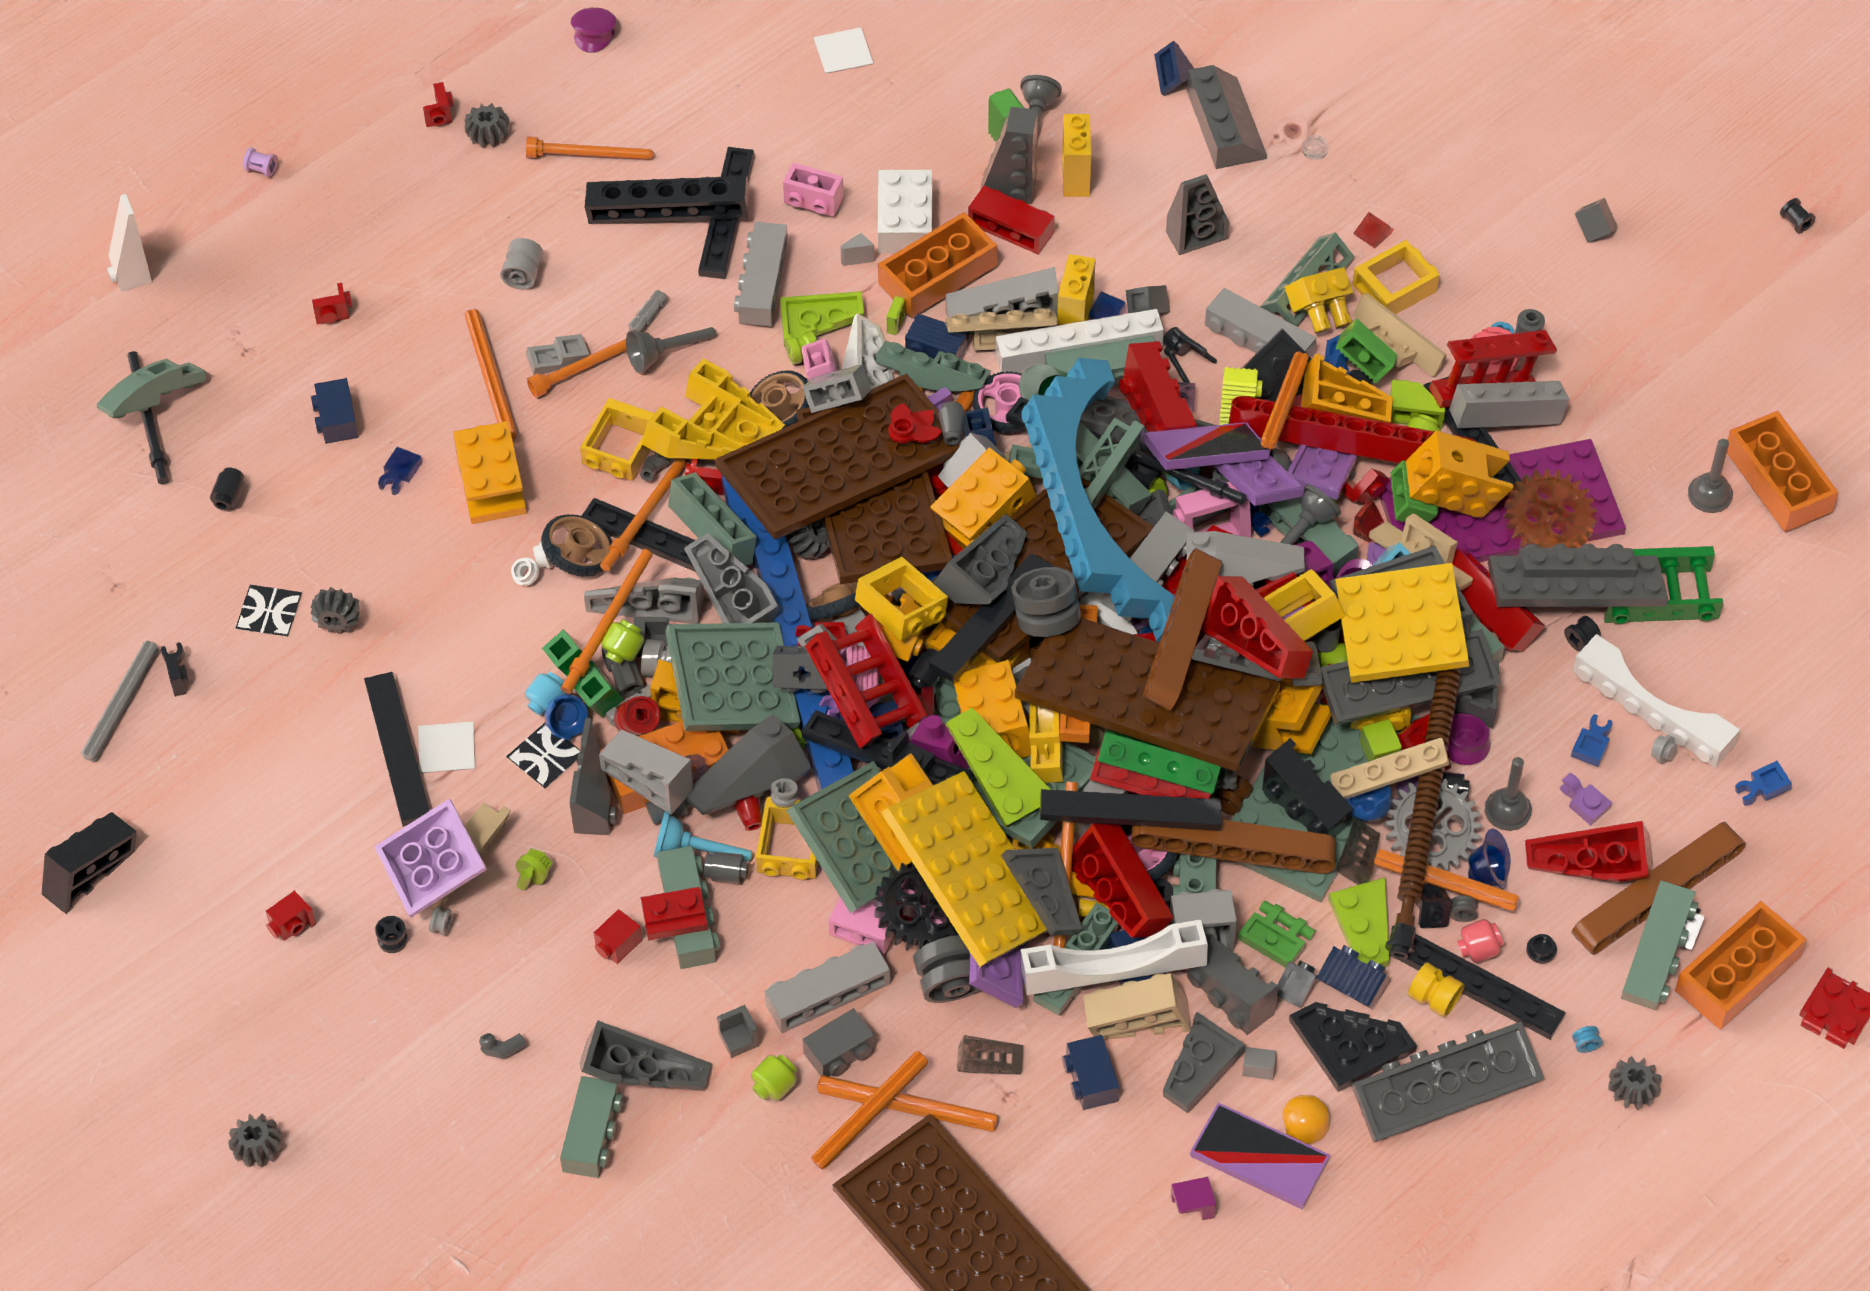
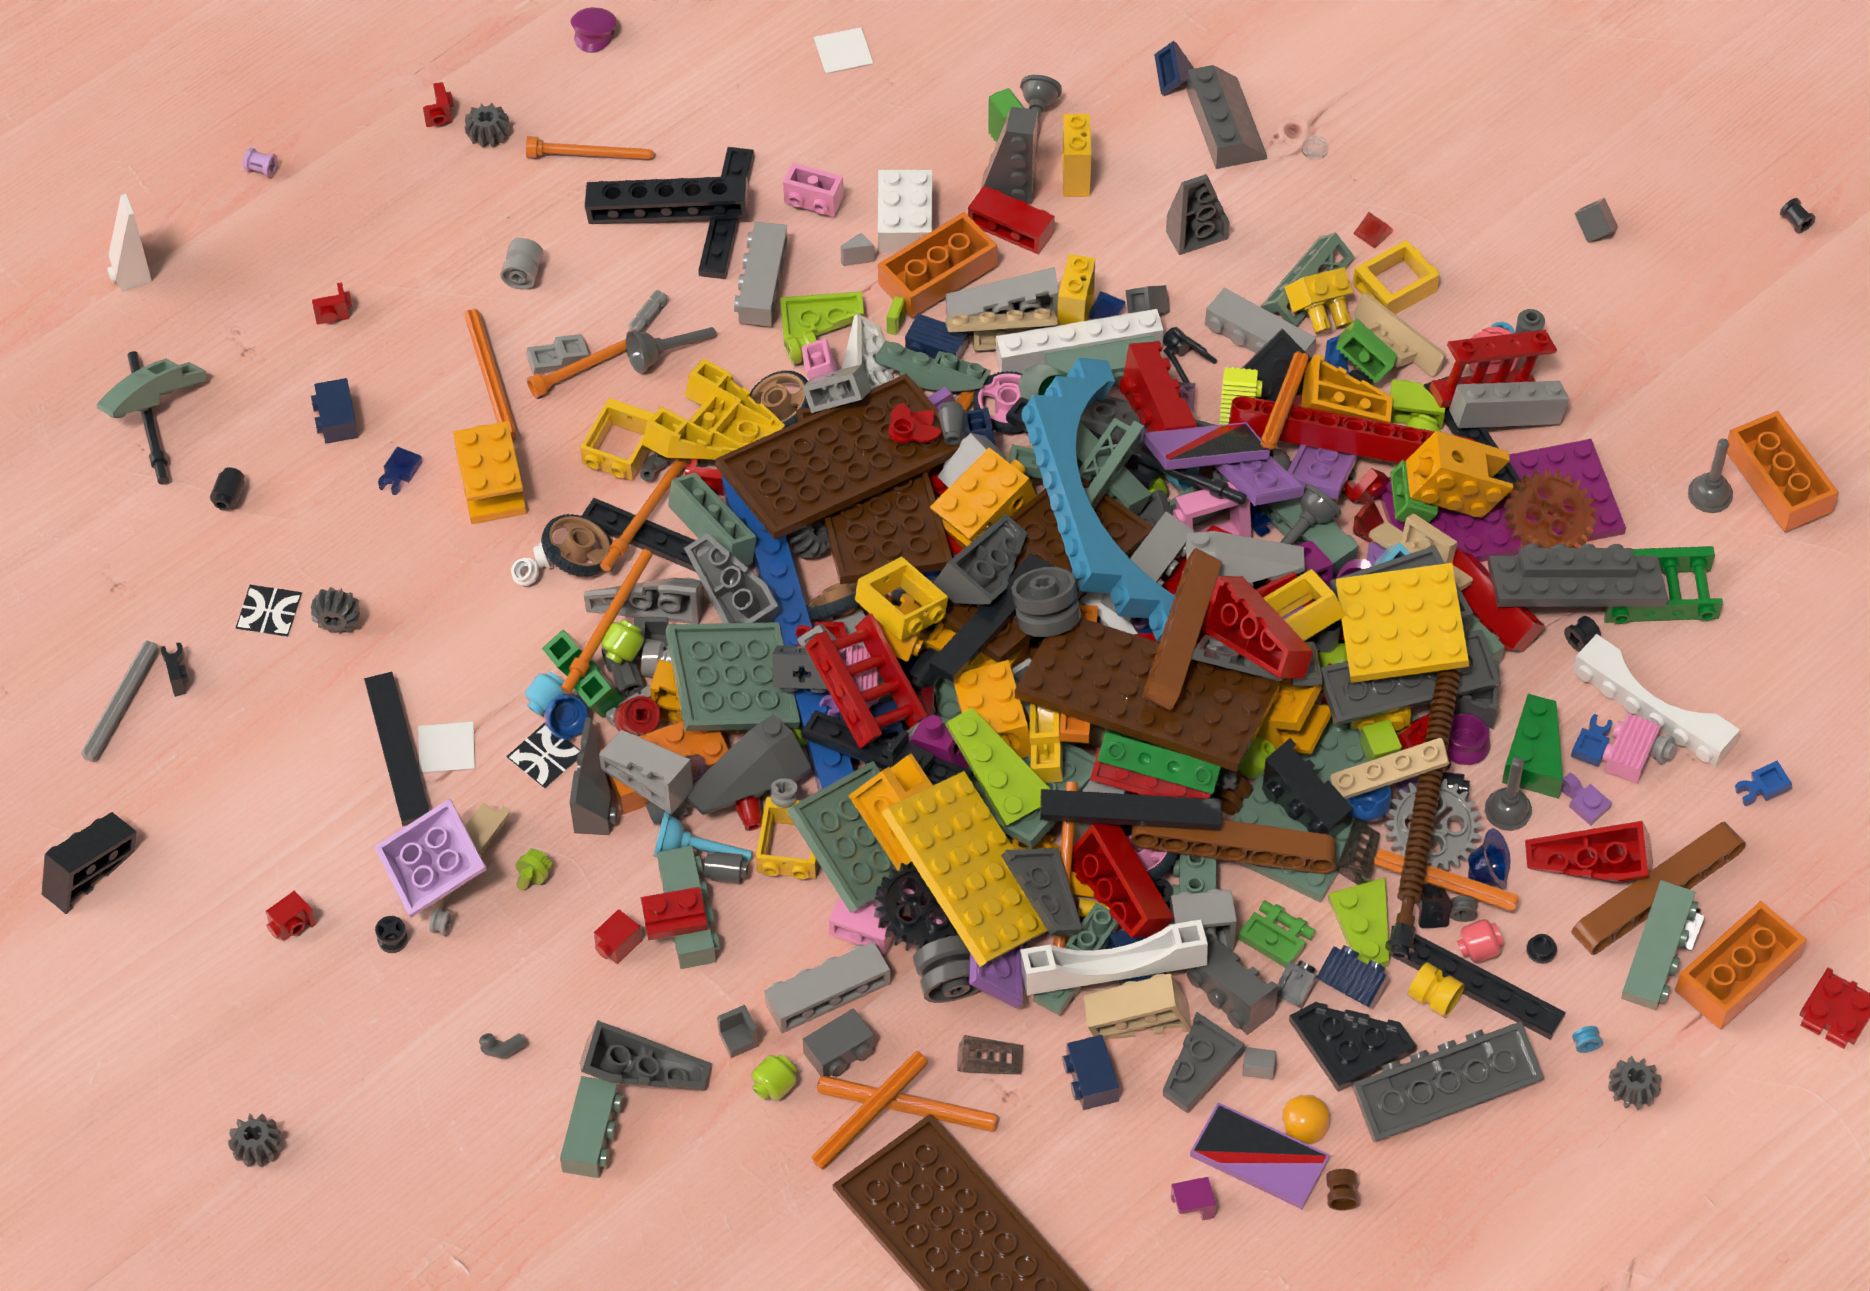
none -> lime head [1238,736,1275,779]
none -> reddish brown wheel [1326,1169,1359,1211]
none -> green wedge [1502,694,1563,799]
none -> bright pink brick [1602,713,1661,784]

